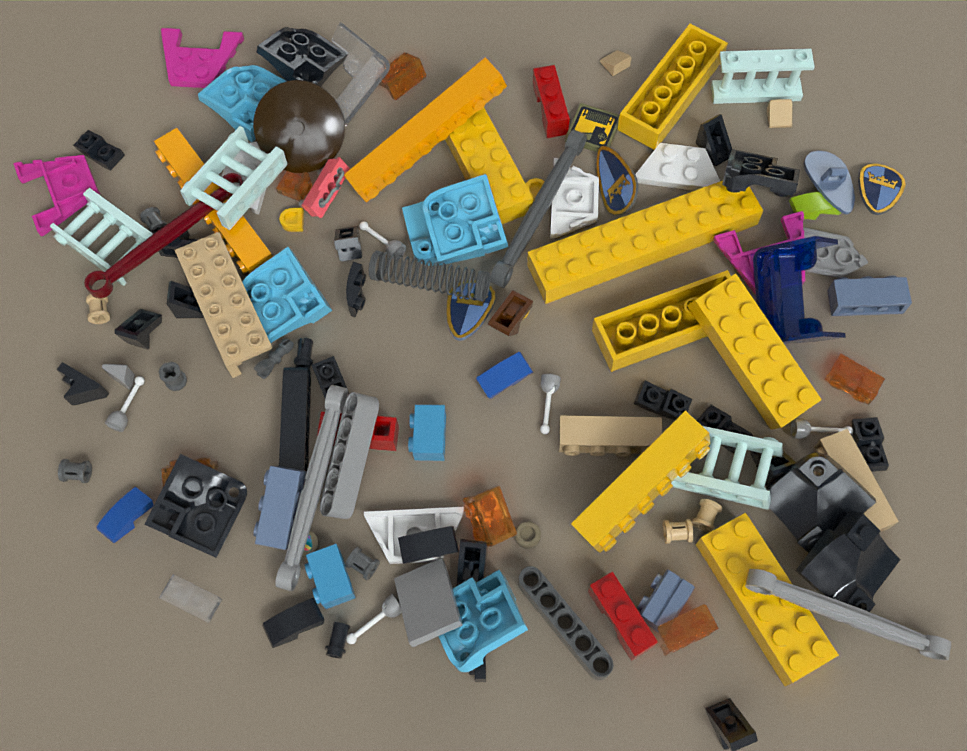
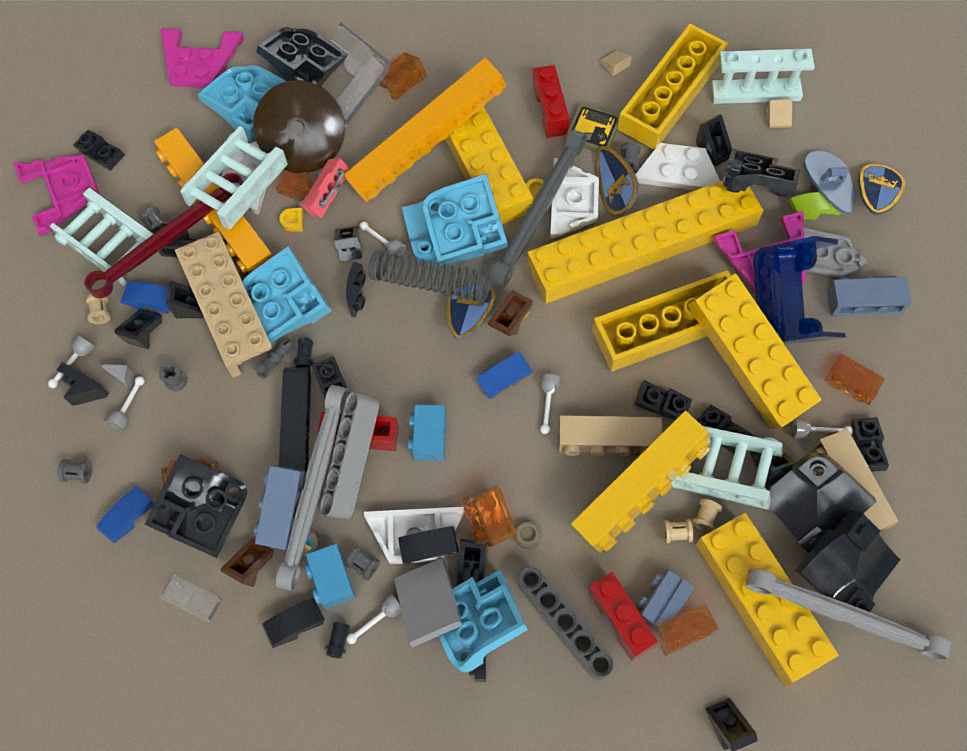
none -> light grey hinge [48,336,95,388]
none -> blue slope [120,281,170,314]
none -> reddish brown slope [221,538,274,587]
none -> dark grey bush [621,142,641,172]

